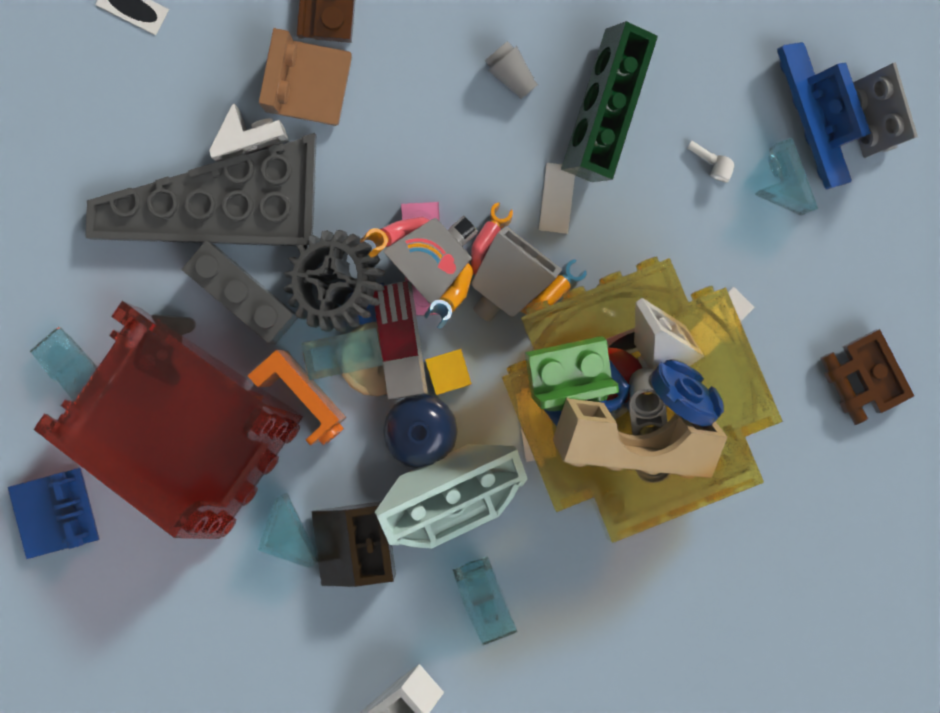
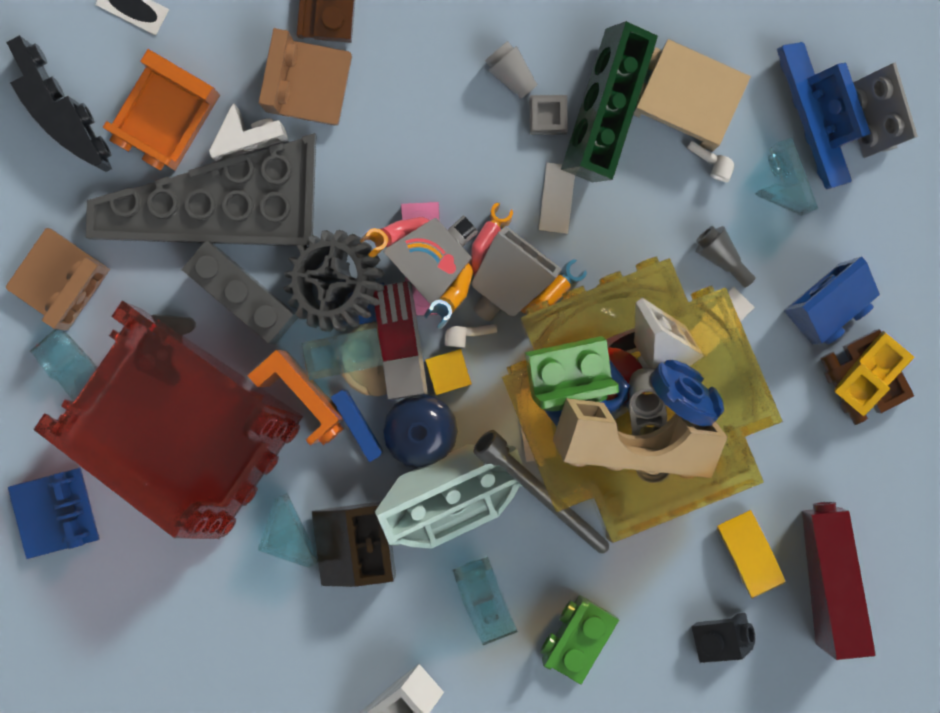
none -> black slope [6,35,112,172]
none -> medium nougat bracket [6,228,110,330]
none -> orange panel [102,49,220,171]
none -> blue tile [331,390,383,462]
none -> white hand [445,324,497,348]
none -> dark grey piece [473,430,609,554]
none -> light grey tile [529,95,568,135]
none -> bright green bracket [540,595,619,685]
none -> tan panel [633,39,751,152]
none -> black bracket [691,613,756,663]
none -> dark grey cone [696,226,756,288]
none -> yellow slope [717,510,786,599]
none -> blue slope [784,256,880,345]
none -> dark red slope [802,502,876,660]
none -> yellow slope [834,331,915,416]

